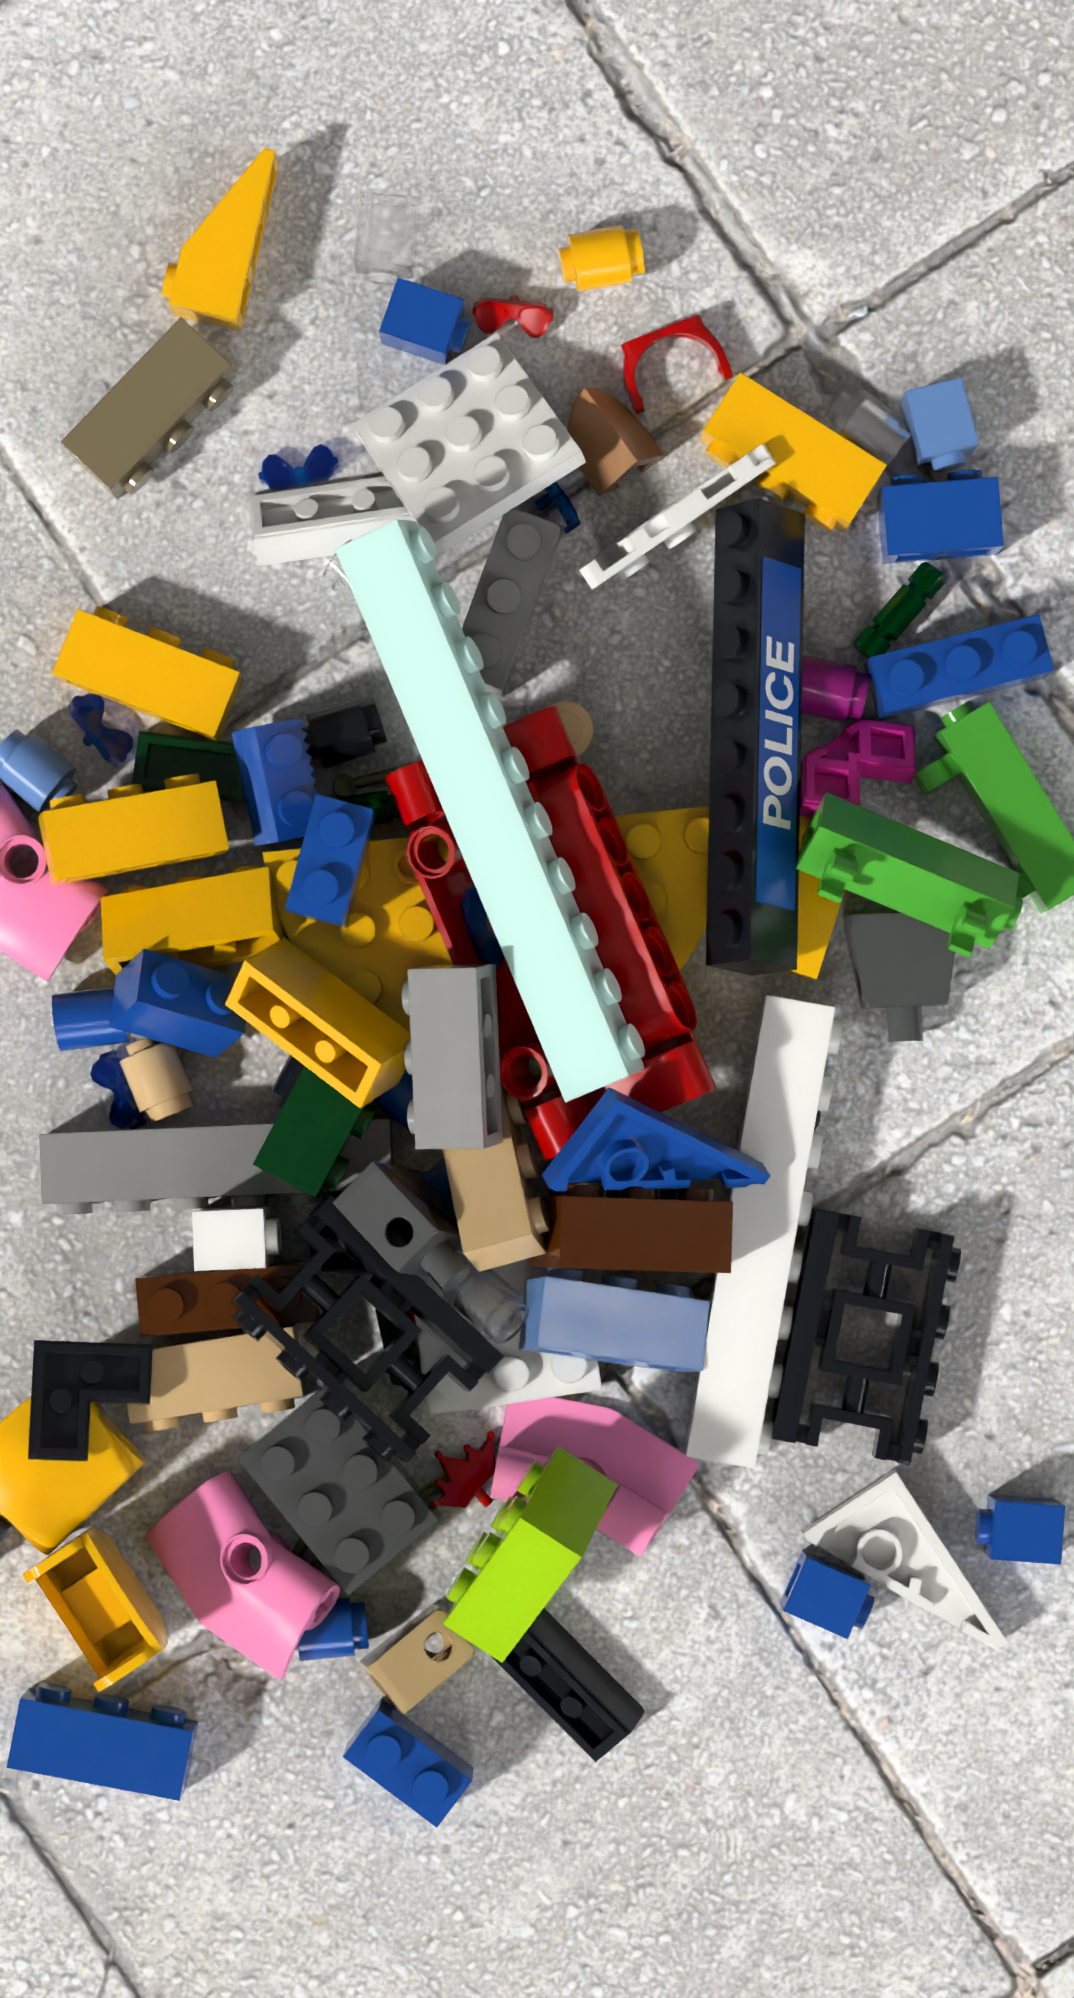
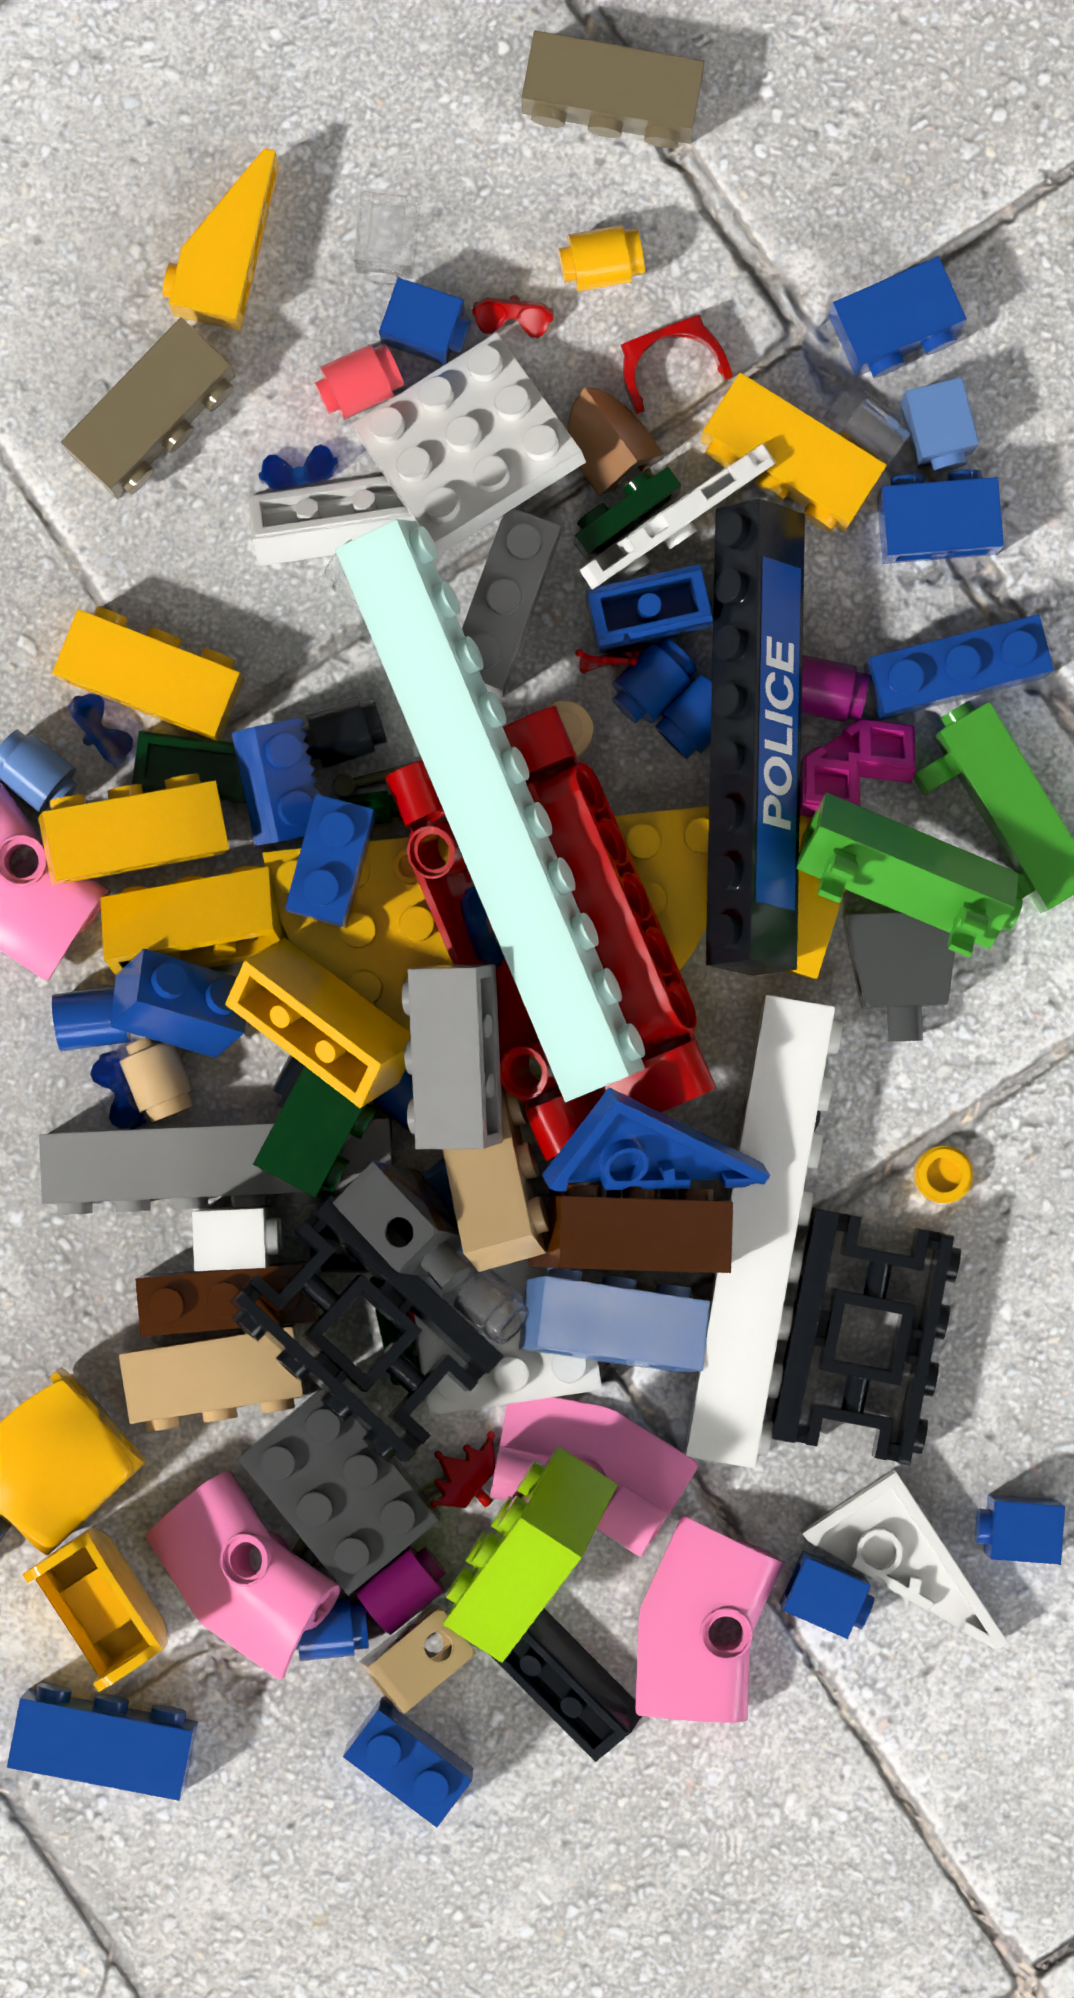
black tile [28,1340,153,1462] -> none
clear blue piece [535,482,581,534] -> none
dark green axle [853,562,946,660] -> none
none -> coral brick [314,343,405,420]
none -> magenta brick [355,1546,447,1635]
none -> dark tan brick [522,30,705,148]
none -> dark green plate [574,466,682,562]
none -> red piece [575,643,649,674]
none -> blue brick [585,564,713,654]
none -> blue brick [612,638,697,724]
none -> bright pink panel [635,1515,785,1723]
none -> blue brick [655,674,712,760]
none -> blue brick [828,256,967,378]
none -> yellow tile [913,1146,973,1204]

